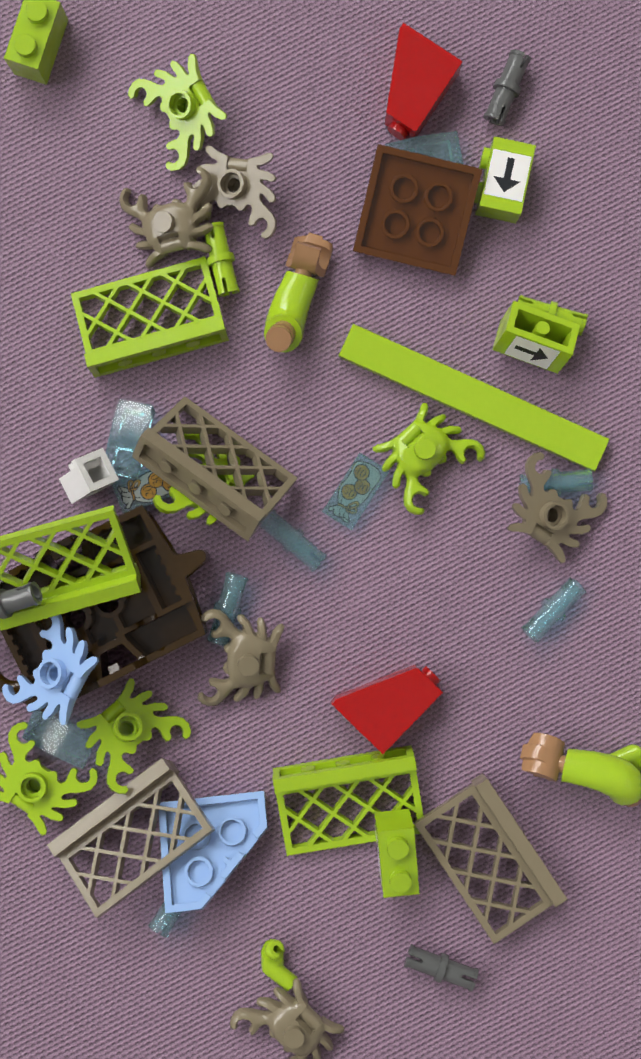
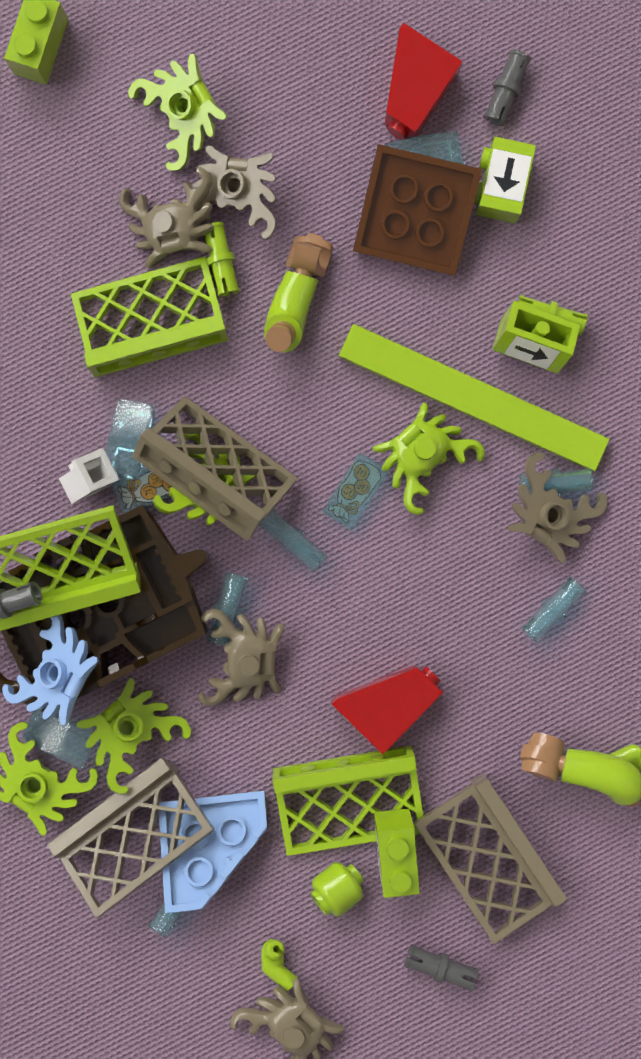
none -> lime head [310,862,364,917]

